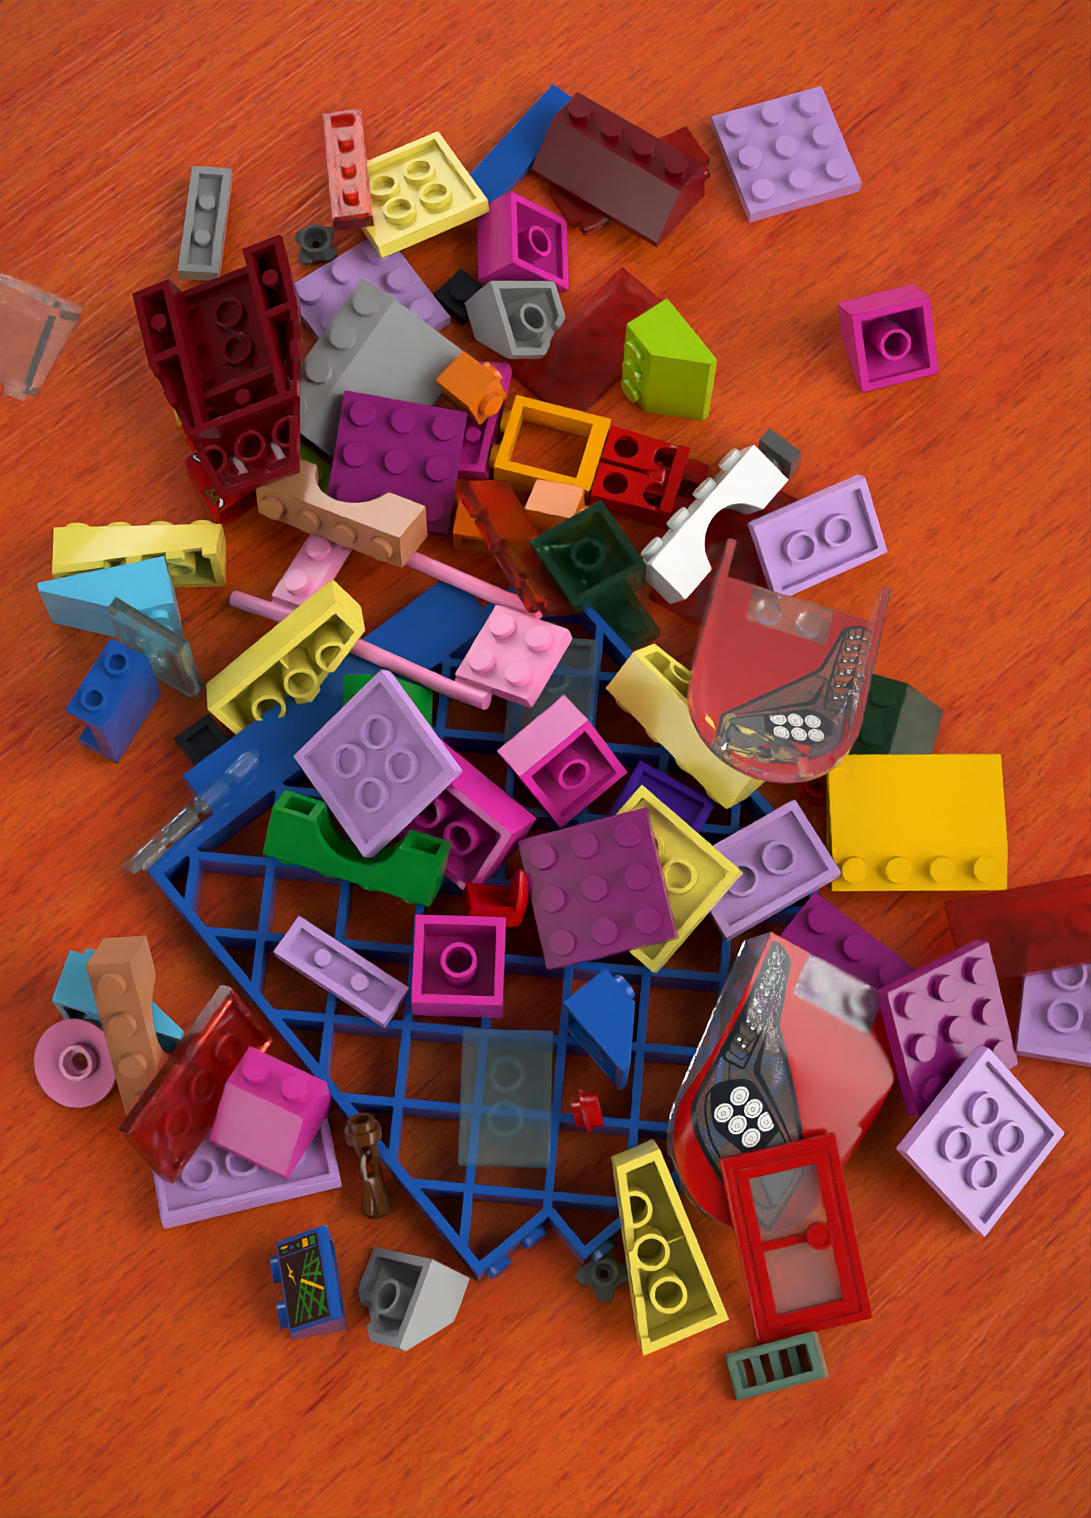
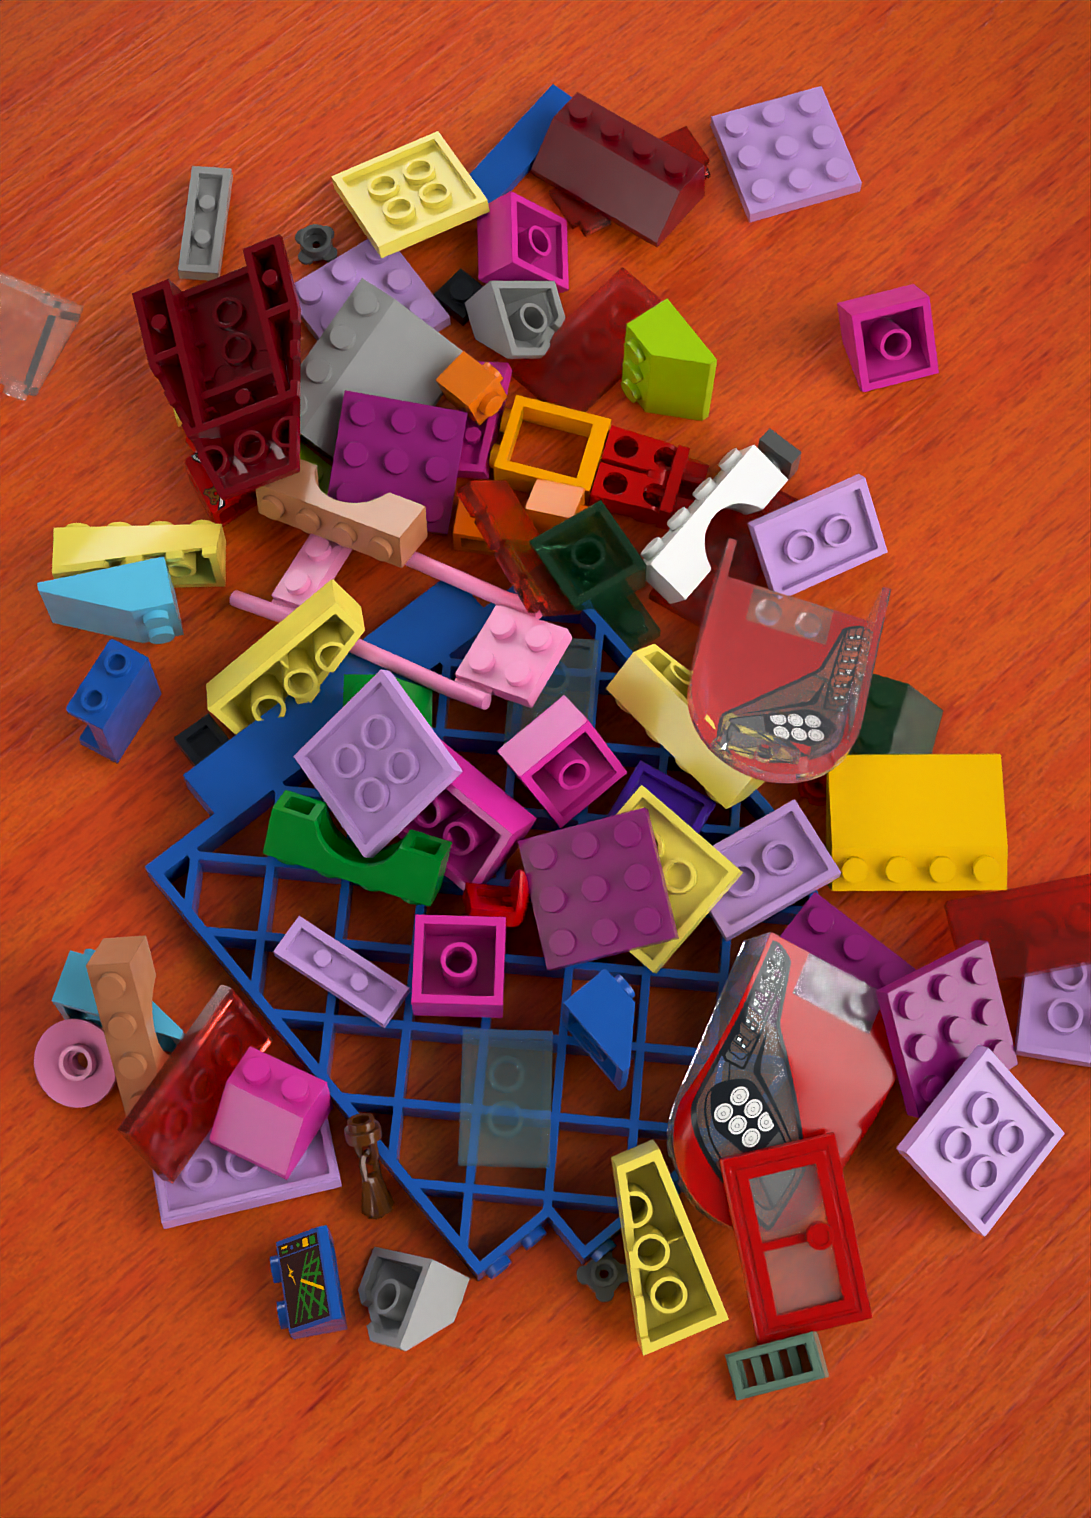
clear light blue tile [107,597,203,698] -> none
clear light blue windscreen [120,749,261,875] -> none
clear red tile [323,109,374,231] -> none
red plate [571,1089,604,1133] -> none

